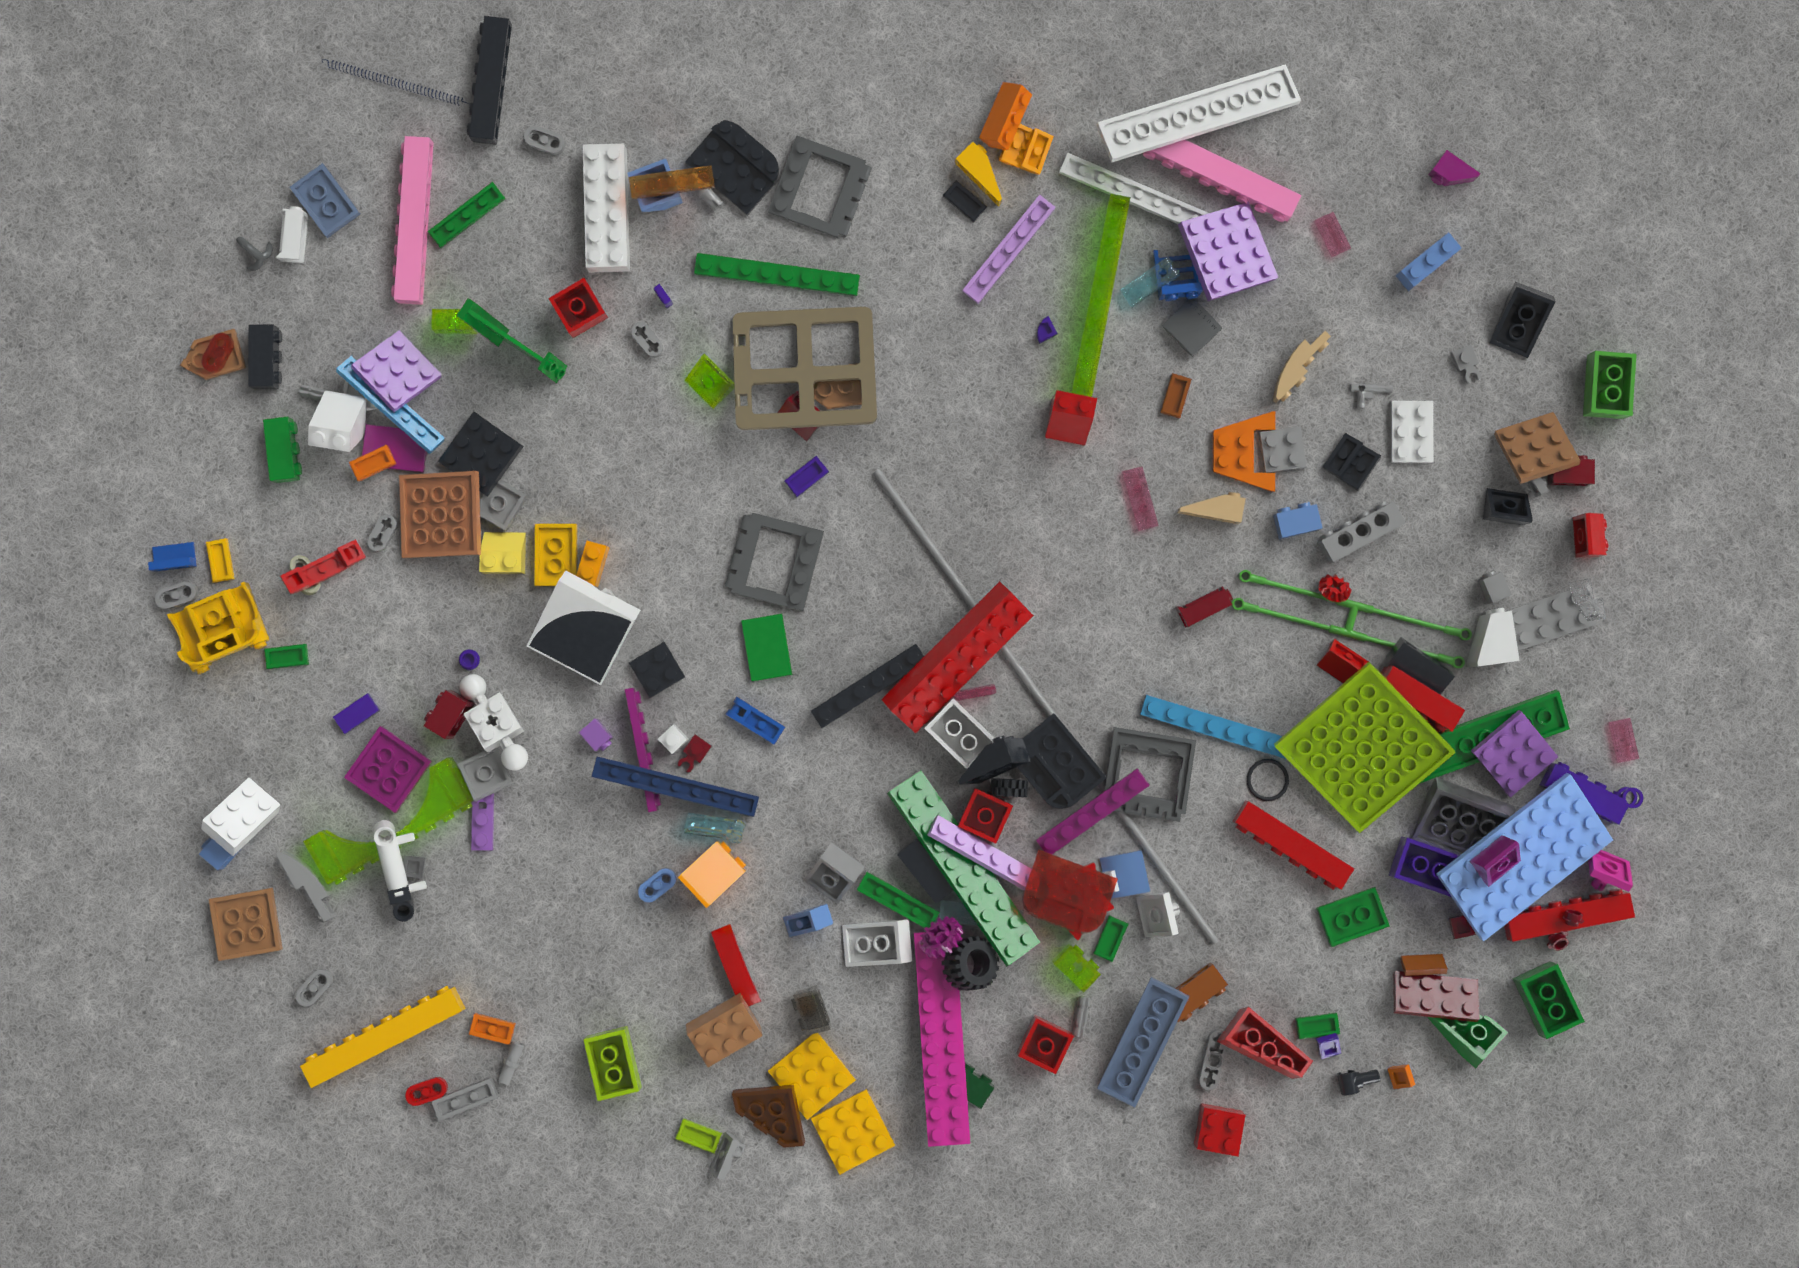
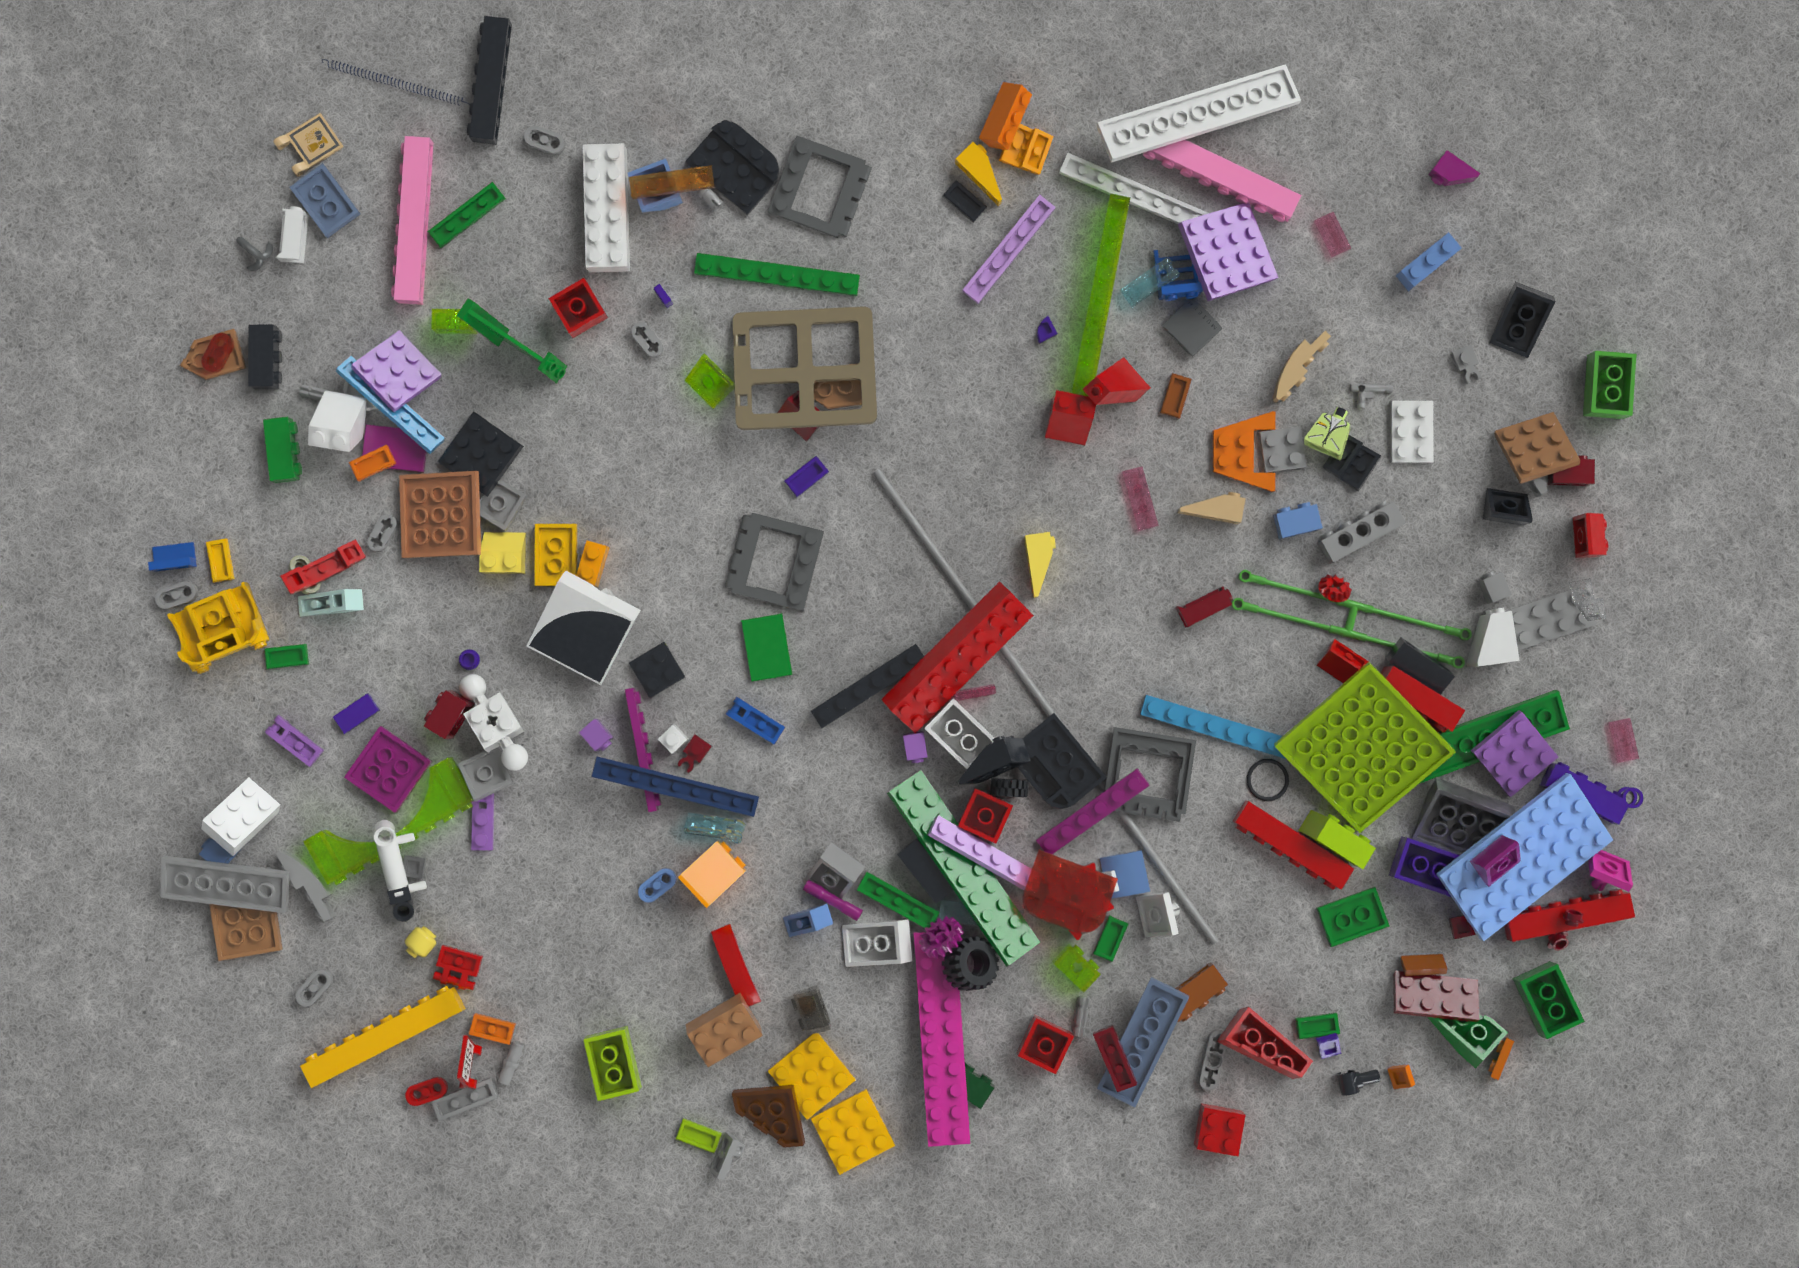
none -> light grey plate [160,856,290,913]
none -> medium lavender plate [265,715,324,767]
none -> tan flag [273,113,344,177]
none -> light aqua slope [298,589,364,617]
none -> light yellow head [405,926,436,958]
none -> red plate [433,945,483,990]
none -> red flag [457,1035,482,1089]
none -> magenta piece [803,880,863,921]
none -> medium lavender brick [903,731,928,763]
none -> light yellow slope [1024,532,1056,598]
none -> red slope [1083,357,1151,405]
none -> dark red plate [1093,1025,1137,1092]
none -> lime wedge [1298,810,1376,869]
none -> yellowish green torso [1304,407,1350,460]
none -> orange plate [1488,1037,1514,1080]

